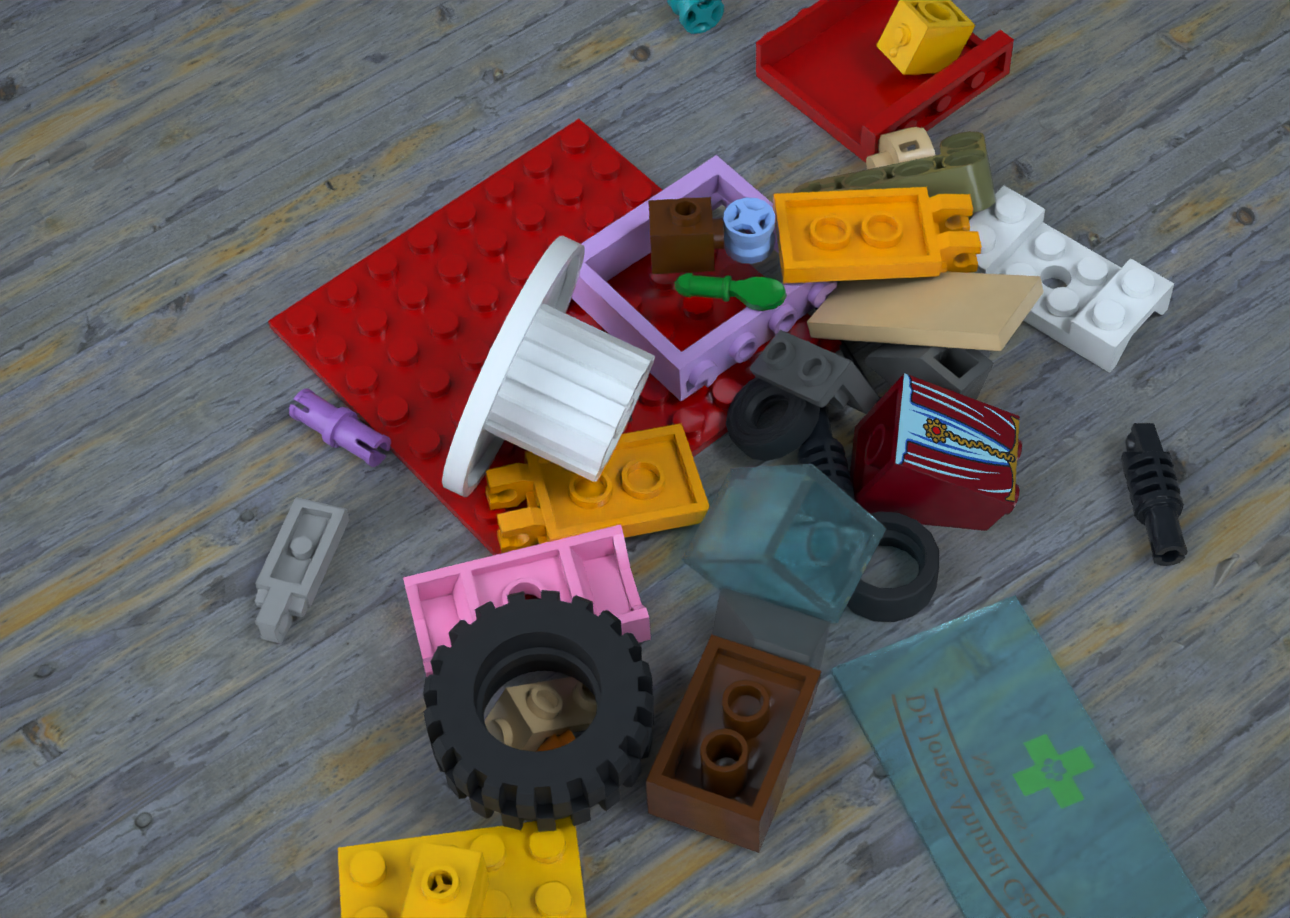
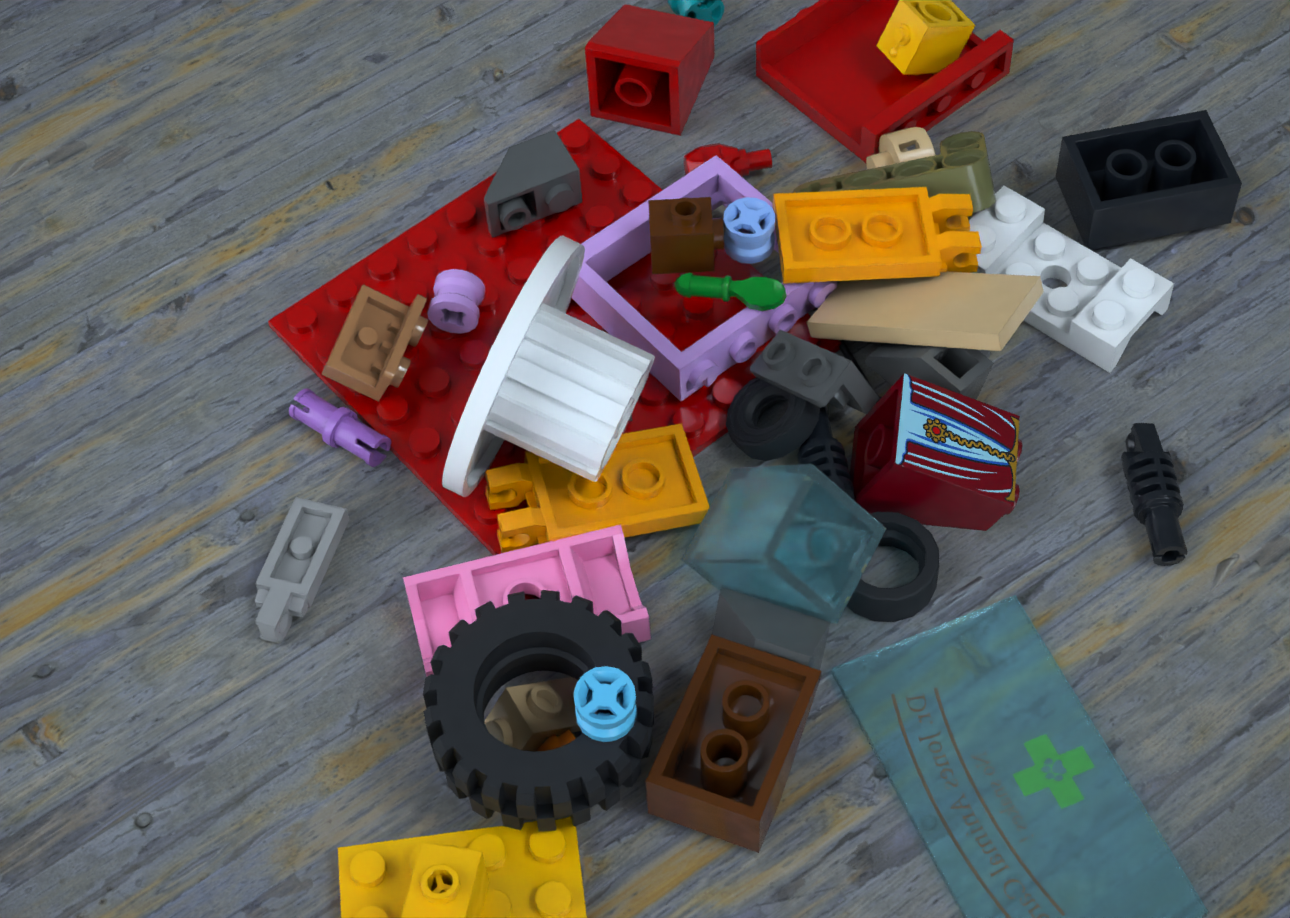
none -> medium nougat bracket [321,285,428,402]
none -> lavender wheel [427,269,485,334]
none -> dark grey slope [484,130,583,238]
none -> medium azure wheel [573,666,637,742]
none -> red slope [585,4,715,136]
none -> red piece [684,143,772,177]
none -> black brick [1056,110,1242,250]

